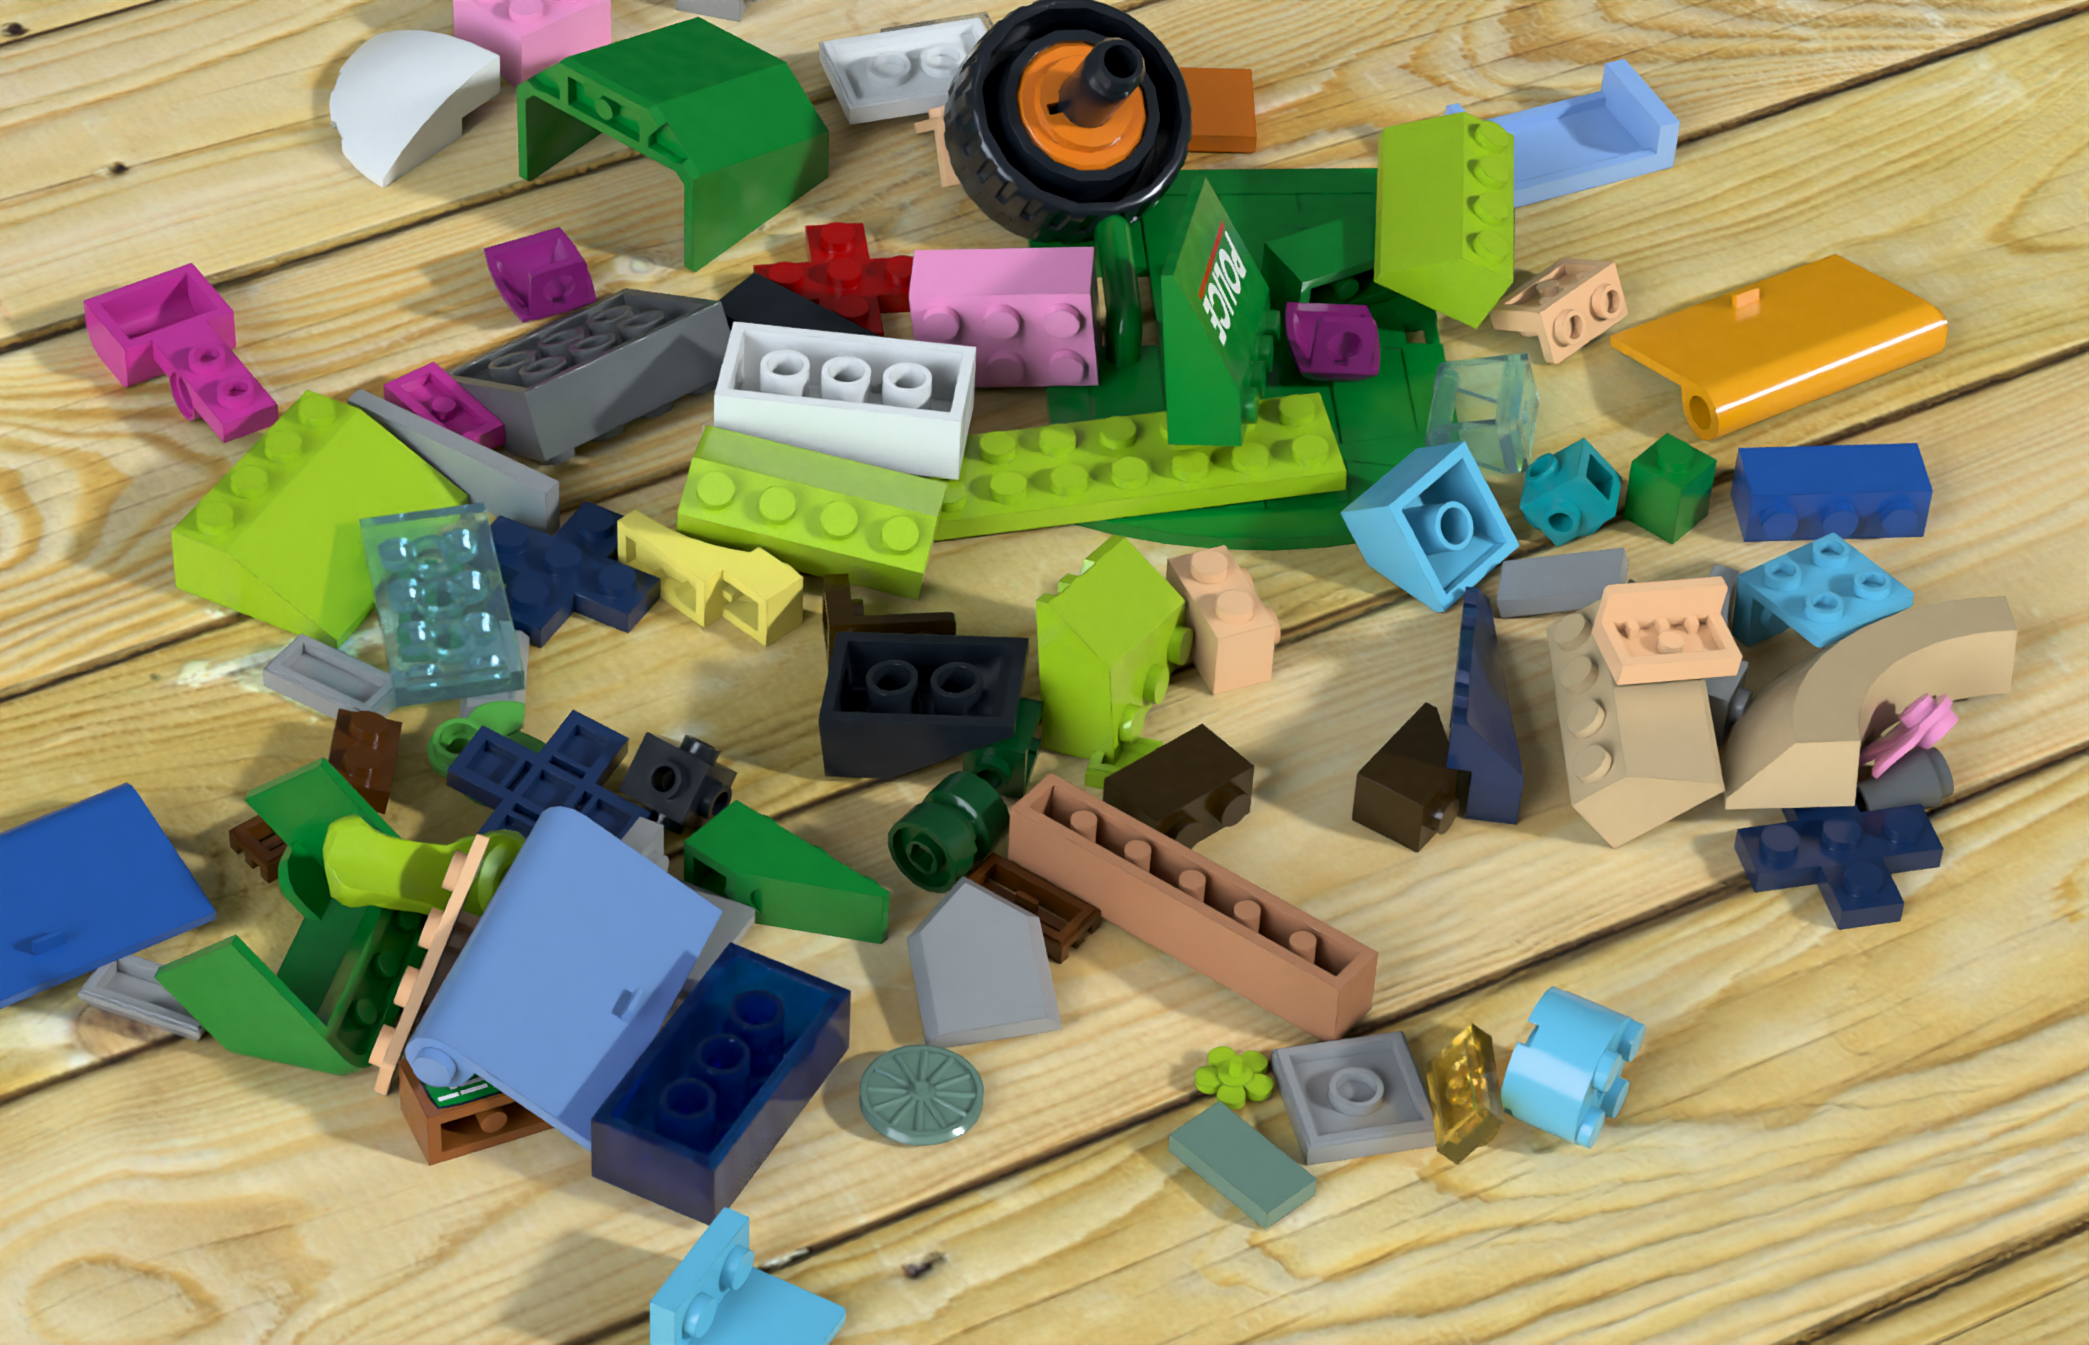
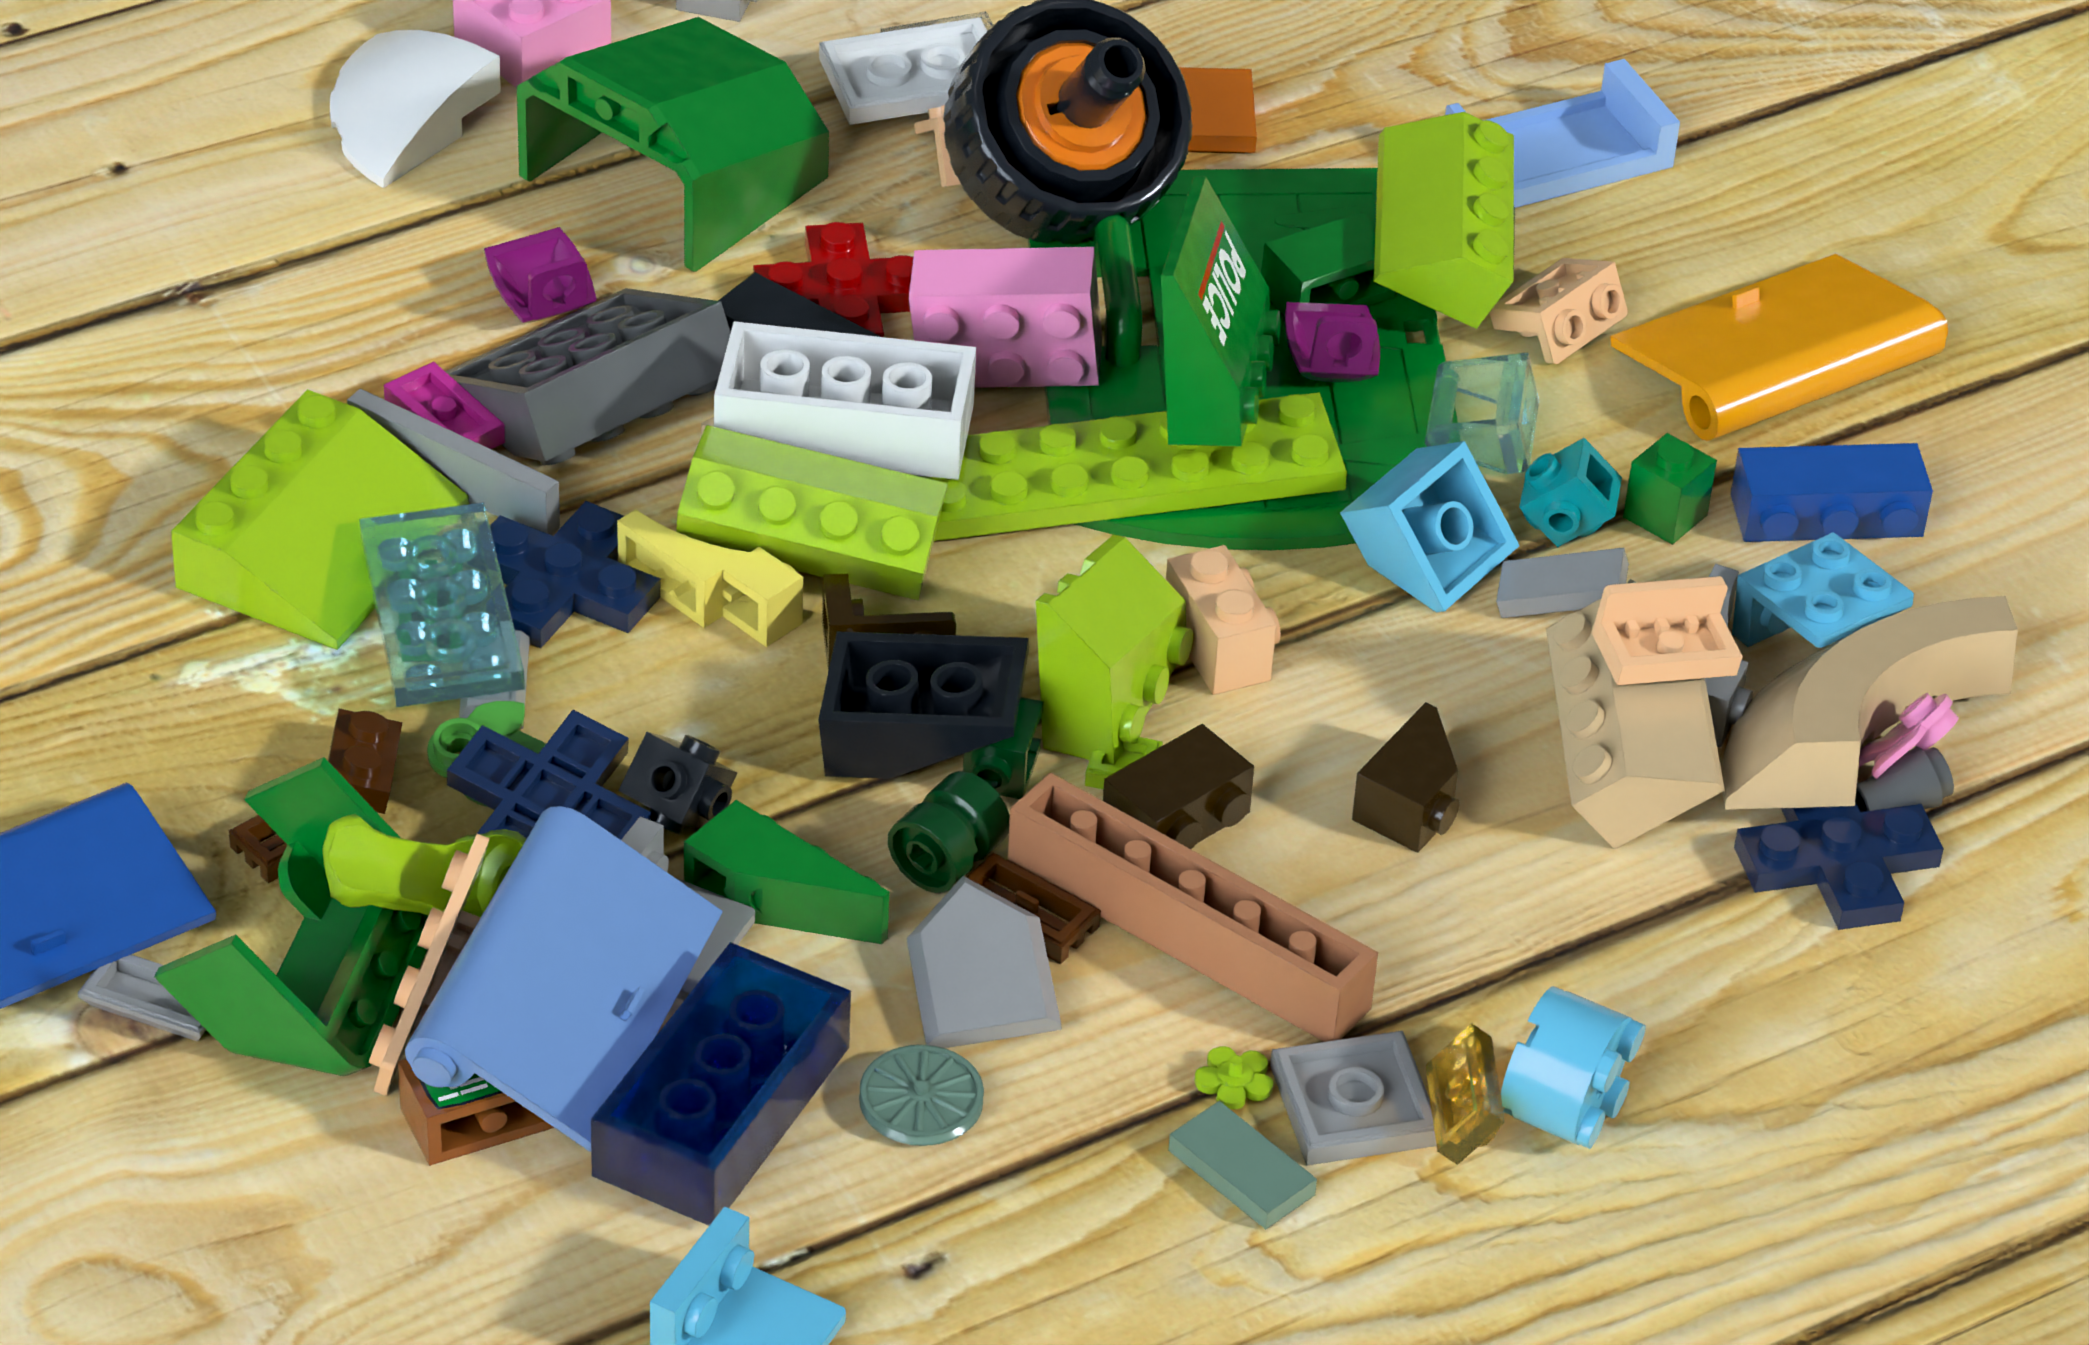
dark pink plate [84,263,279,443] -> none
light grey tile [263,633,406,719] -> none
dark blue wedge [1446,586,1524,825] -> none

